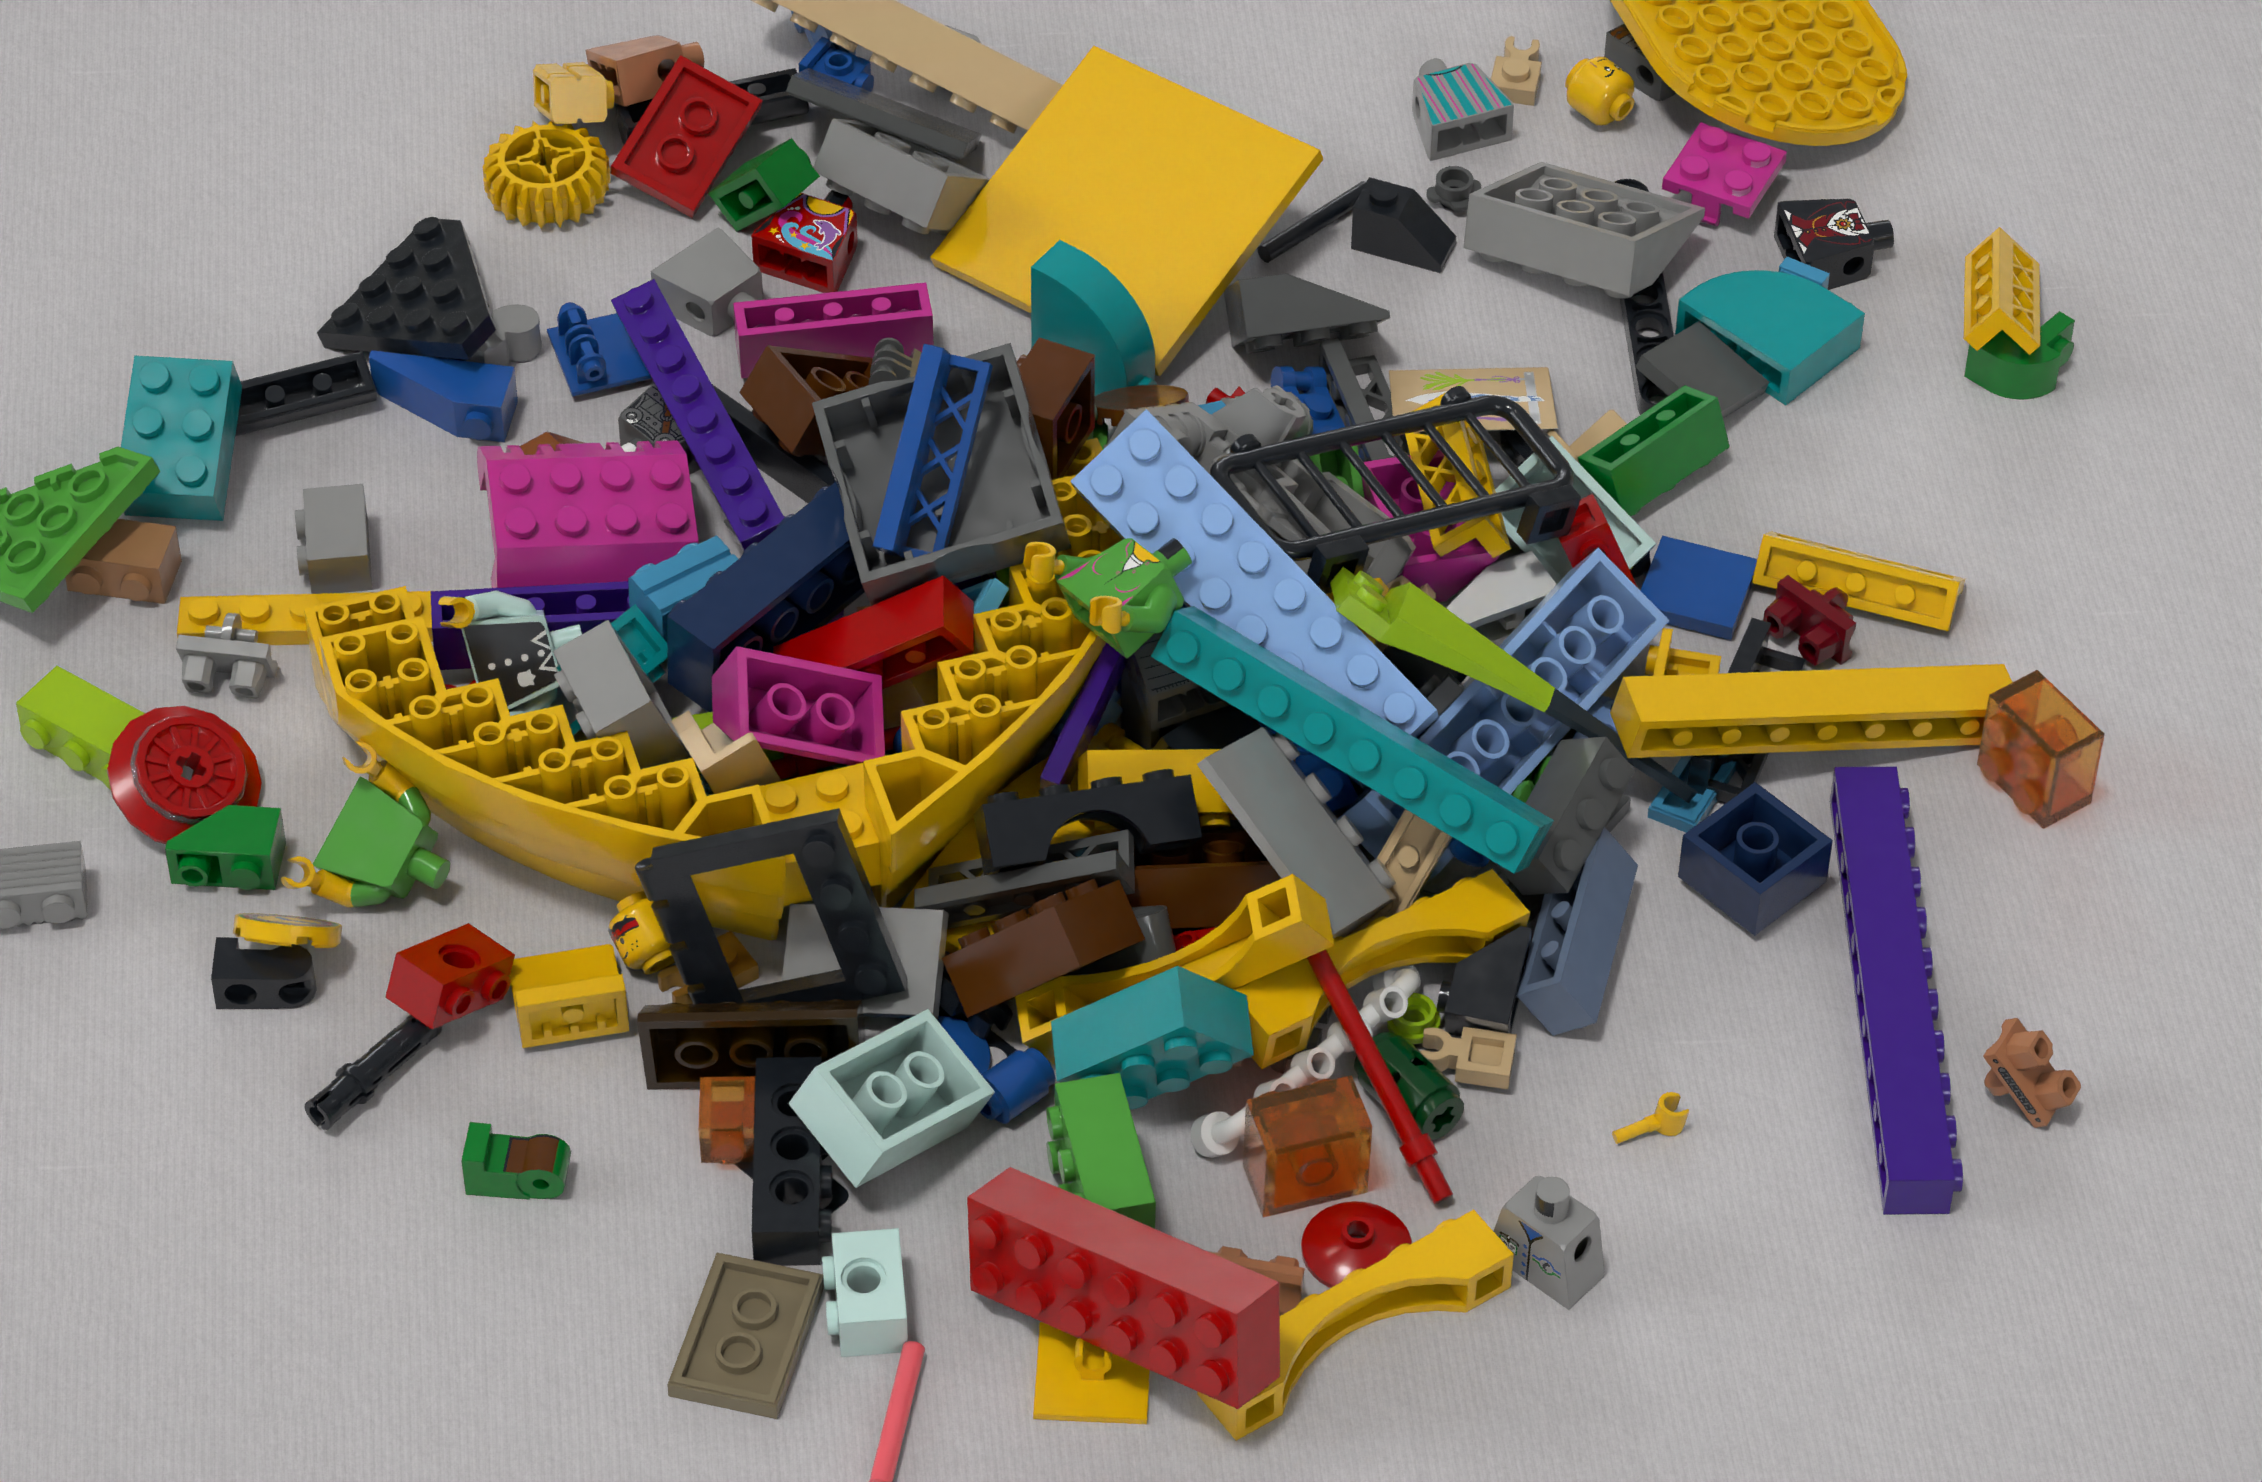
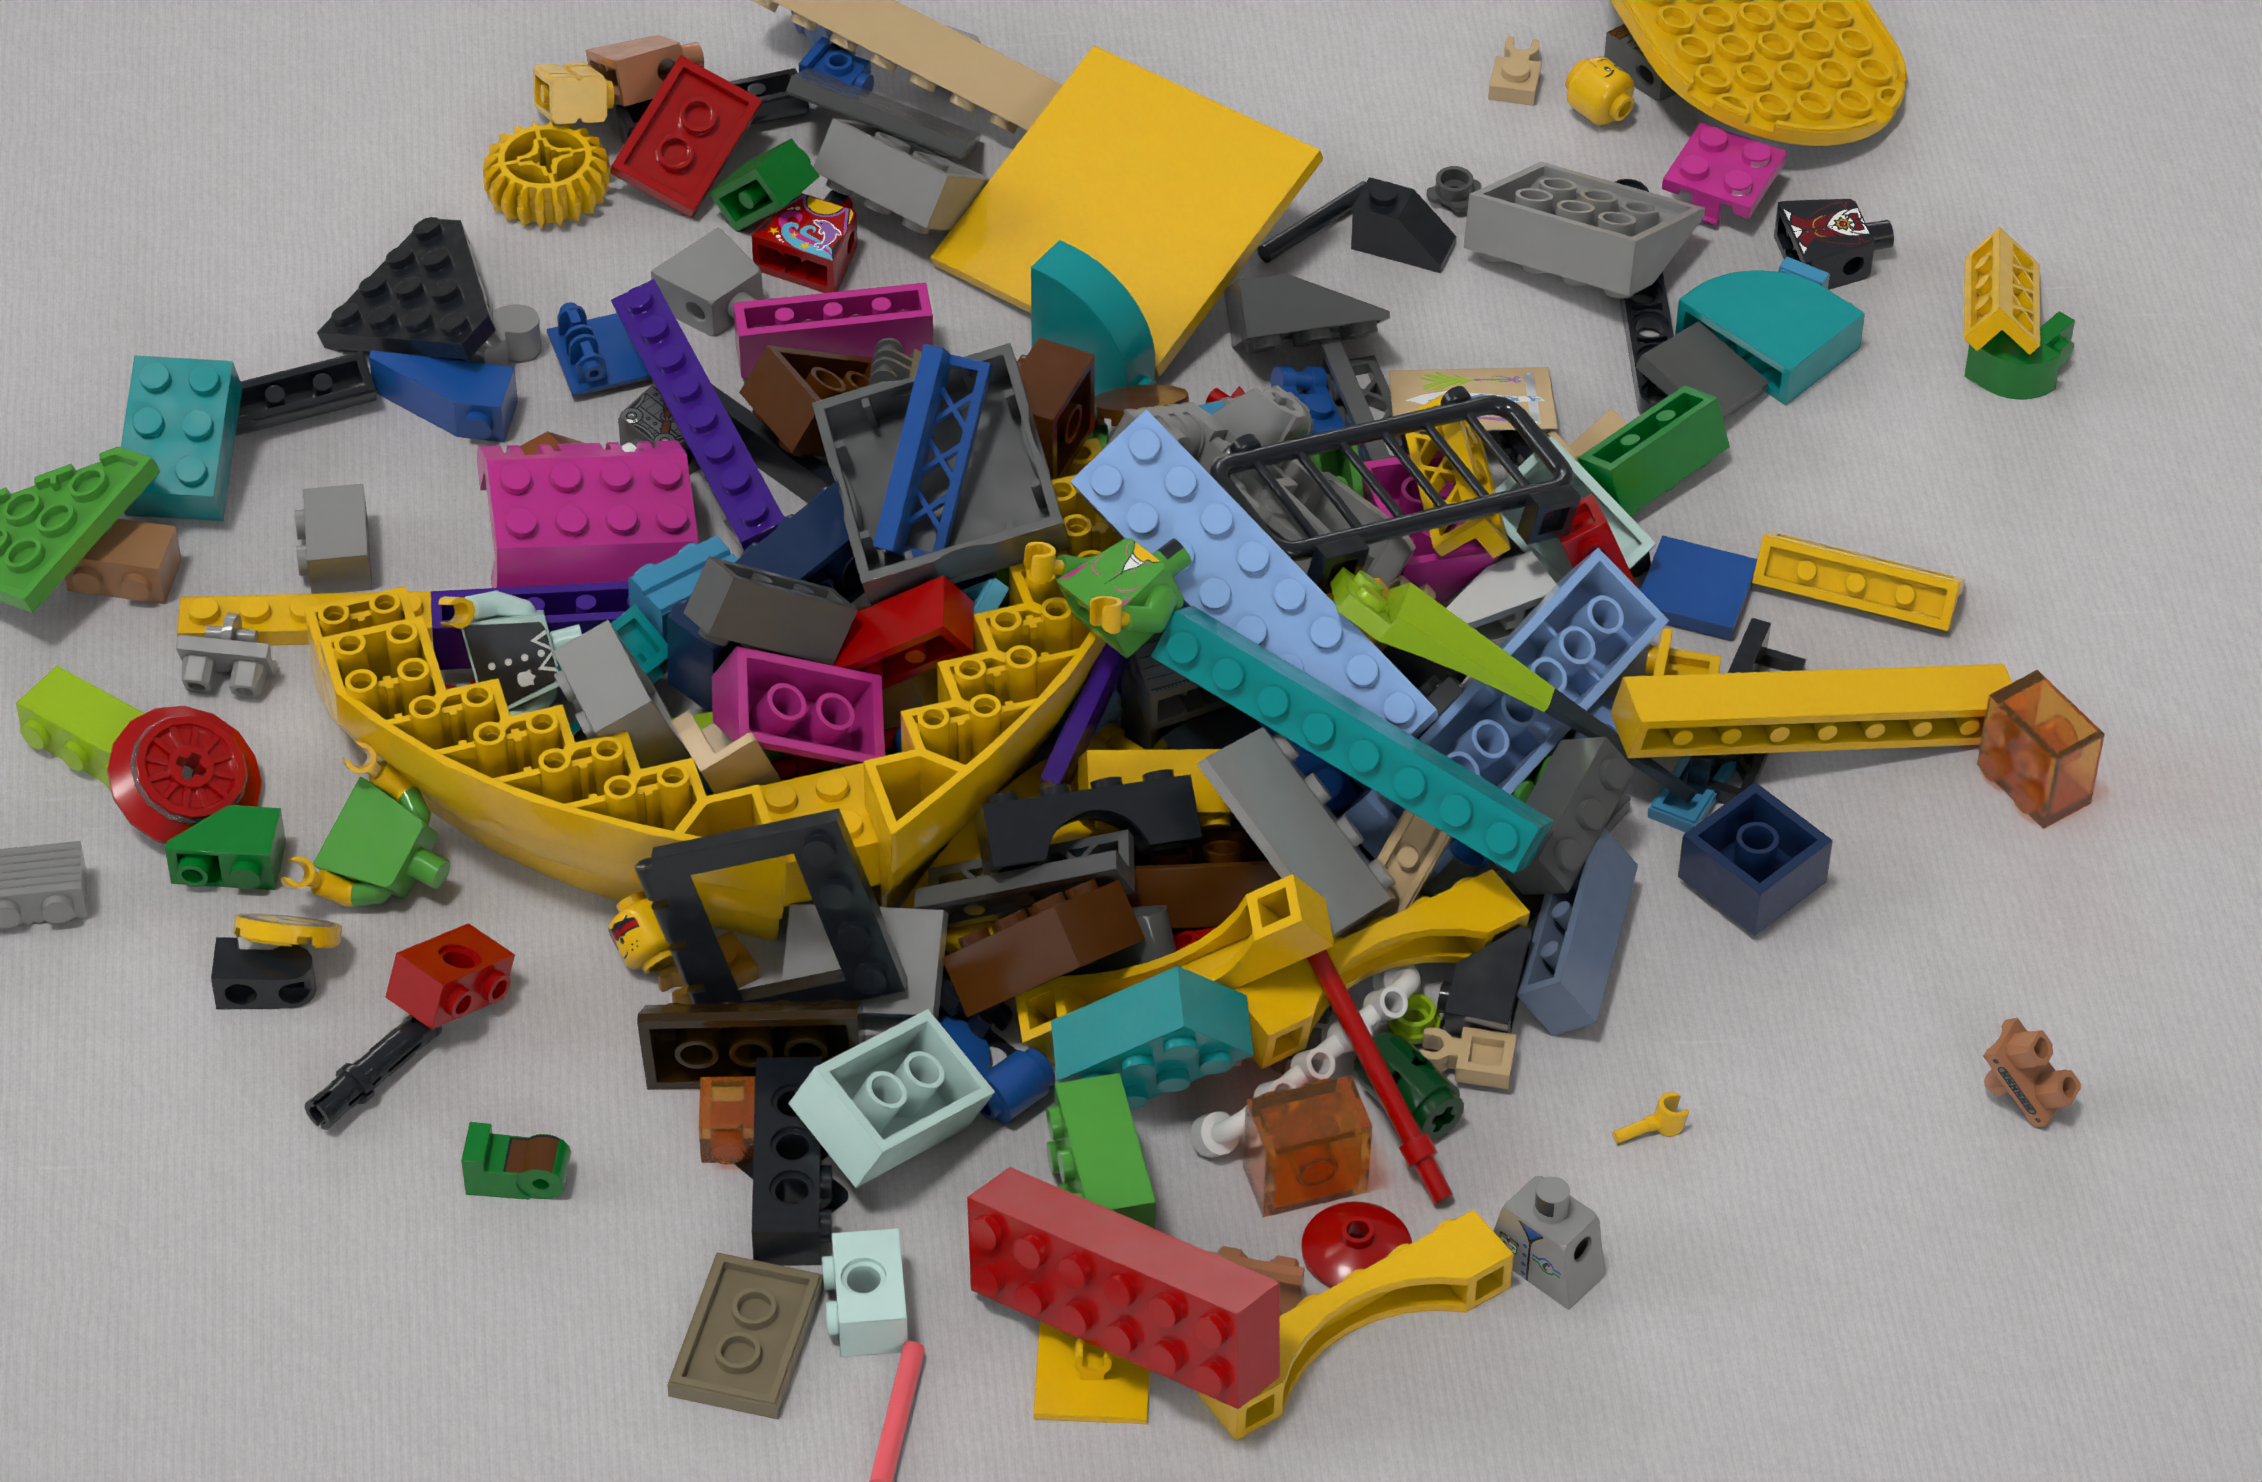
yellow bracket [510,944,629,1048] -> none
light grey torso [1412,58,1514,161] -> none
dark red hips [1763,575,1856,666] -> none
dark purple brick [1829,766,1963,1215] -> none
none -> dark grey brick [683,556,858,666]

